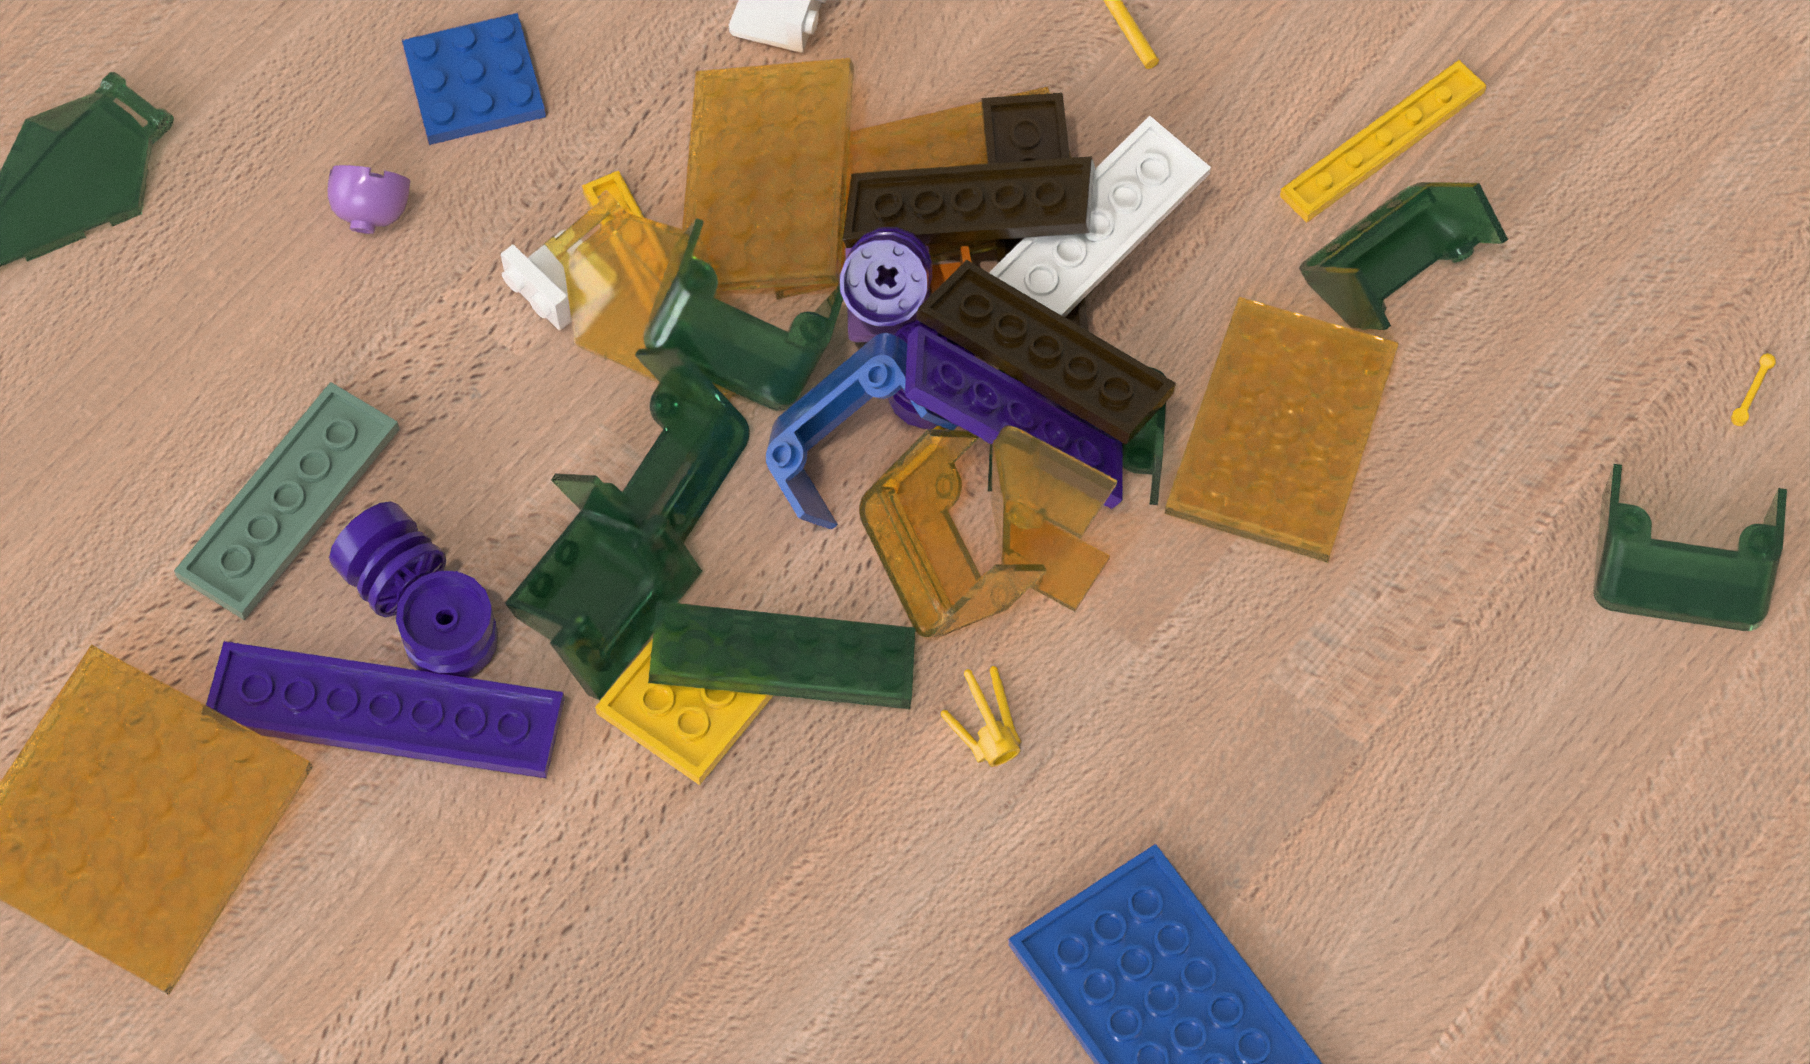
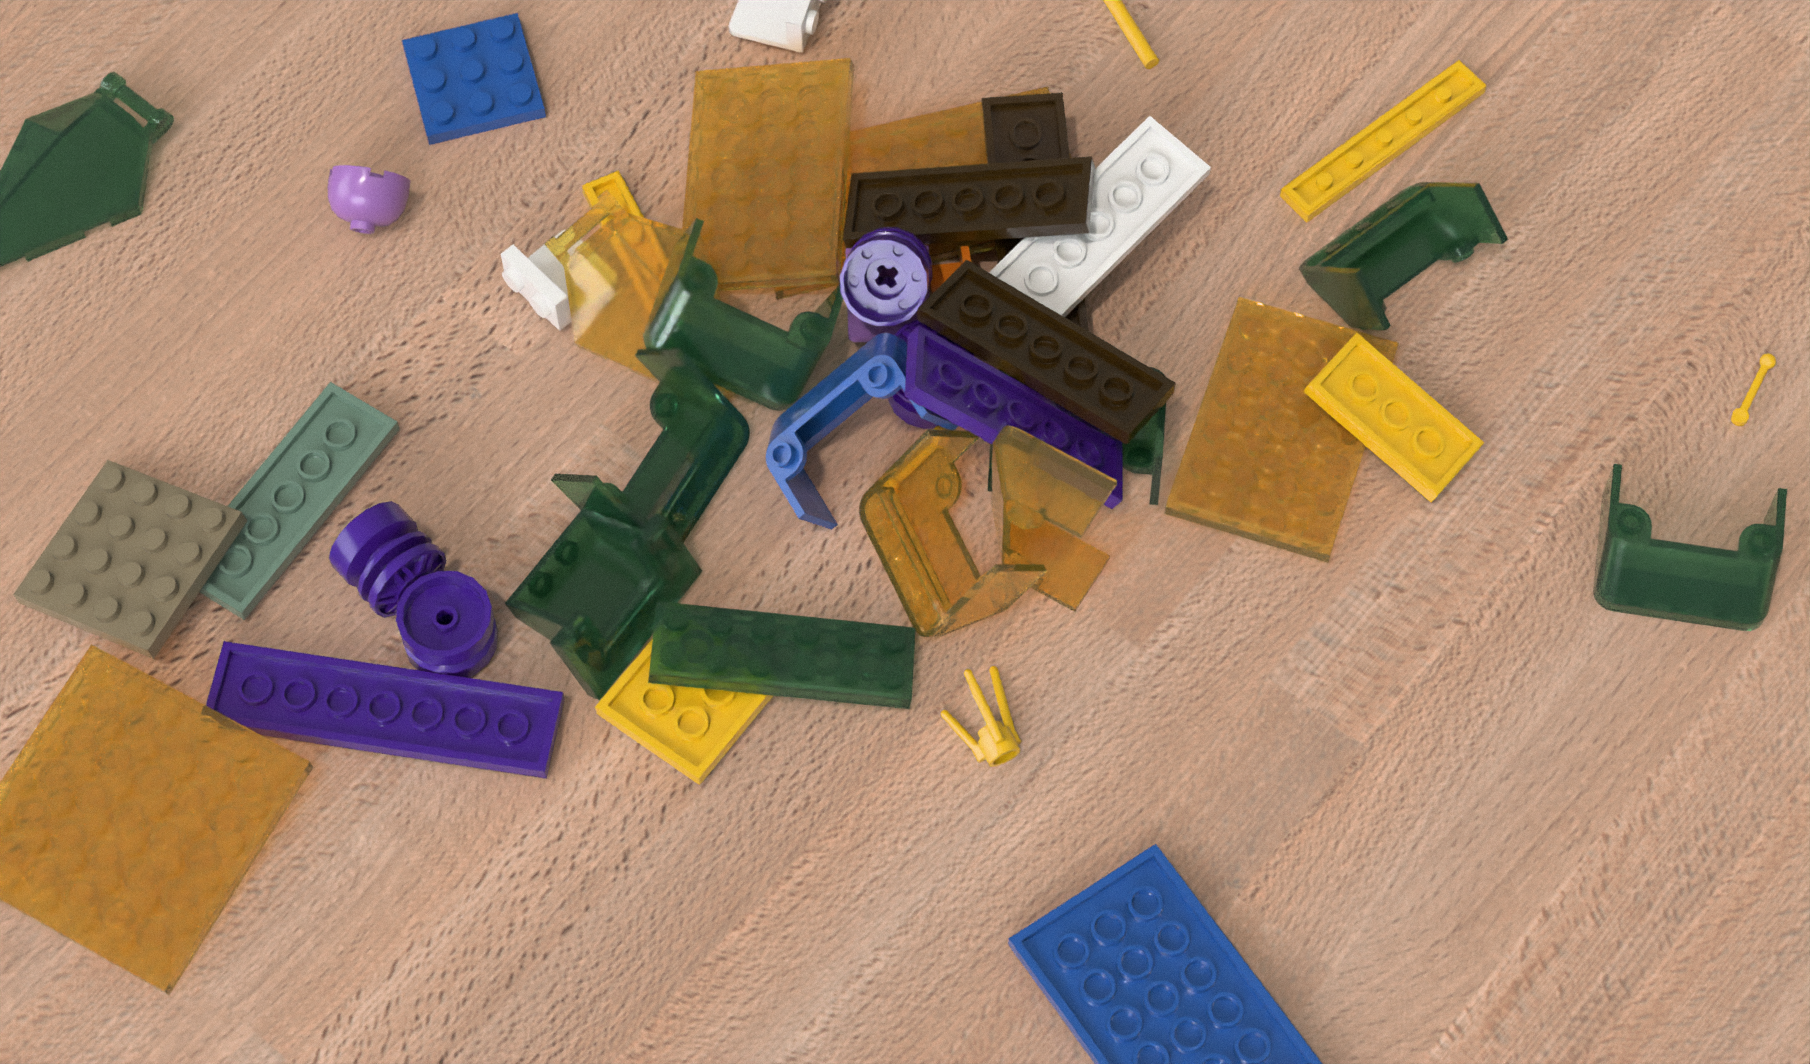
none -> dark tan plate [13,460,247,659]
none -> yellow tile [1303,333,1485,503]

